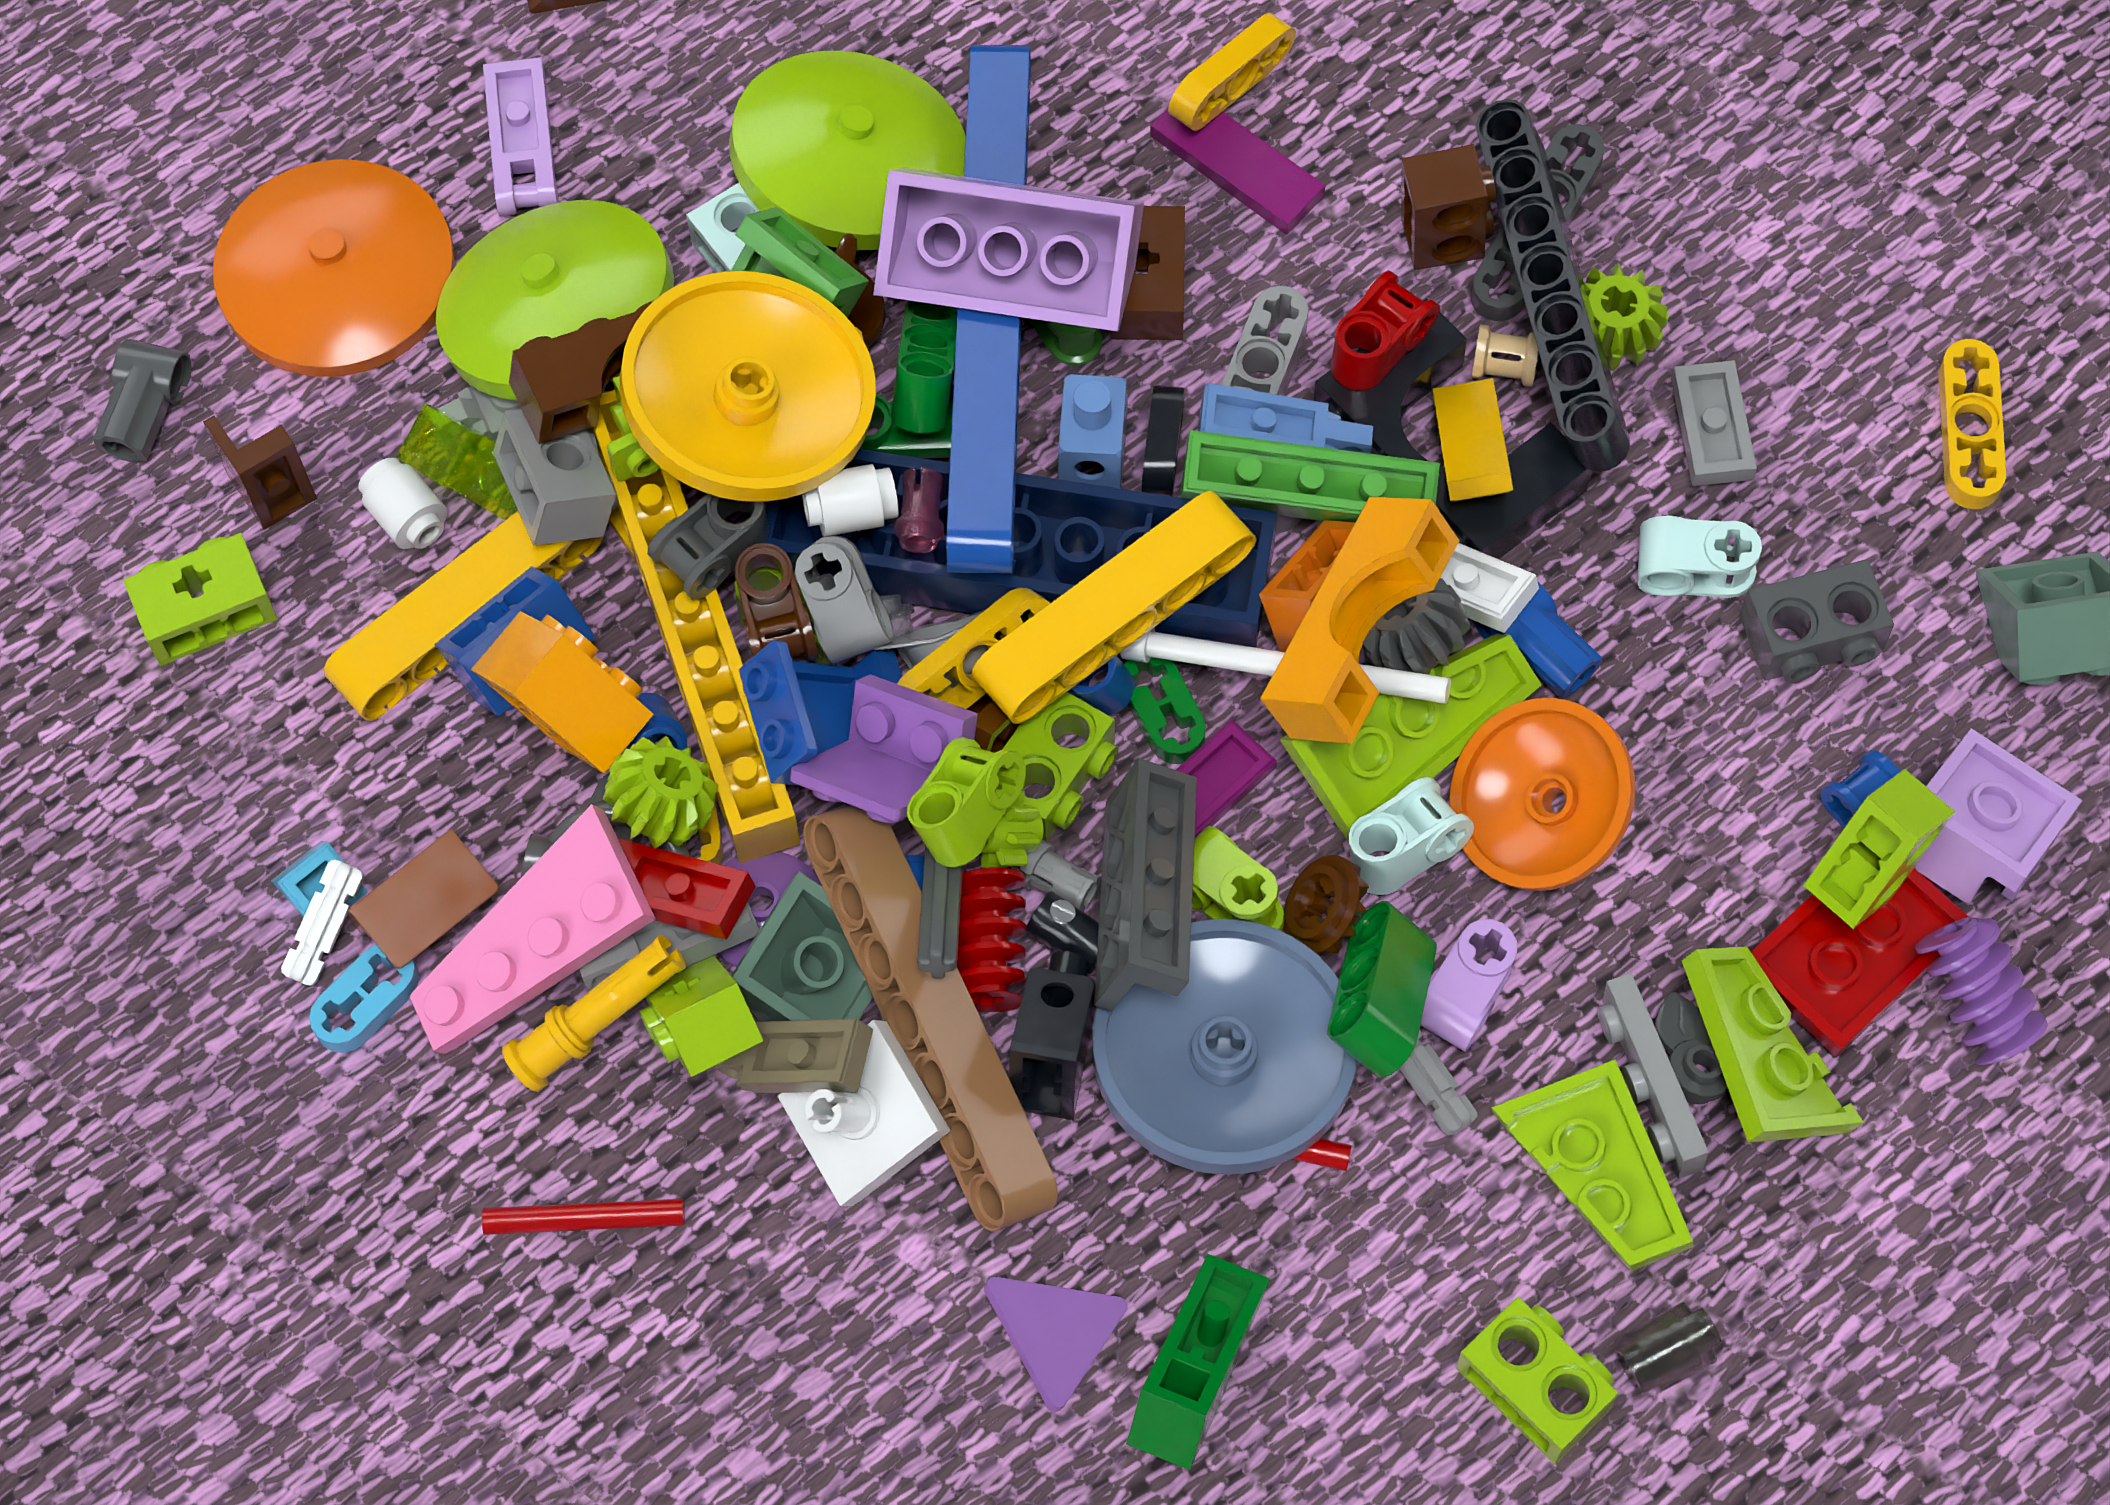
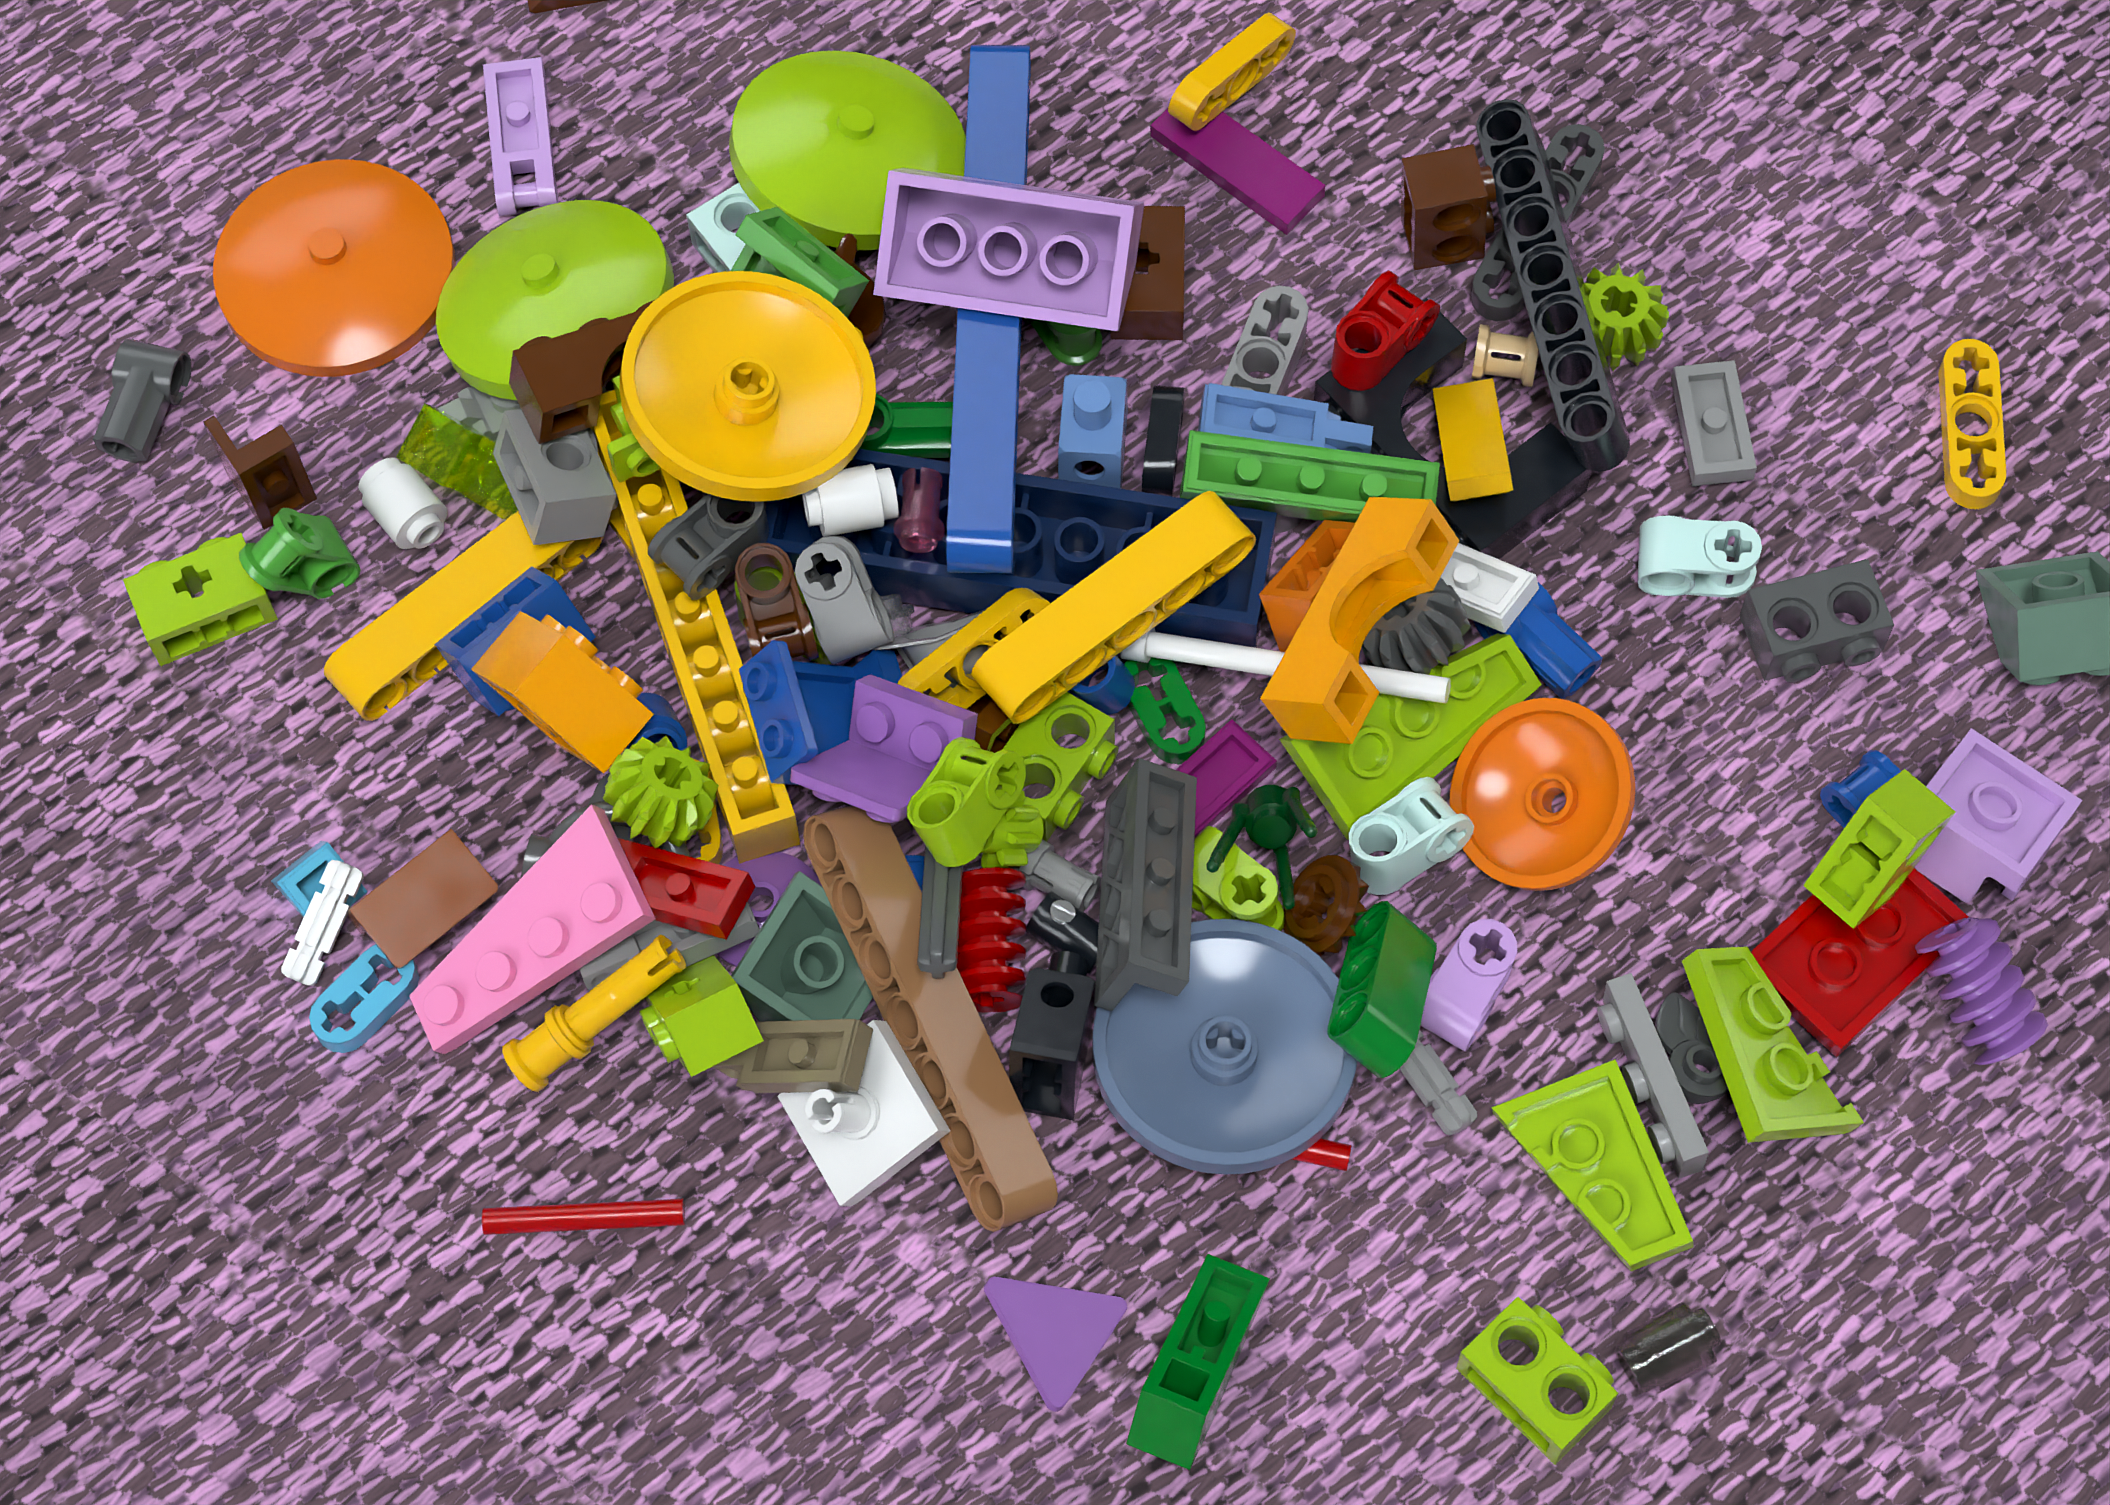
green beam [891,300,958,433] -> none
none -> bright green piece [239,508,361,599]
none -> dark green plant [1206,785,1318,910]

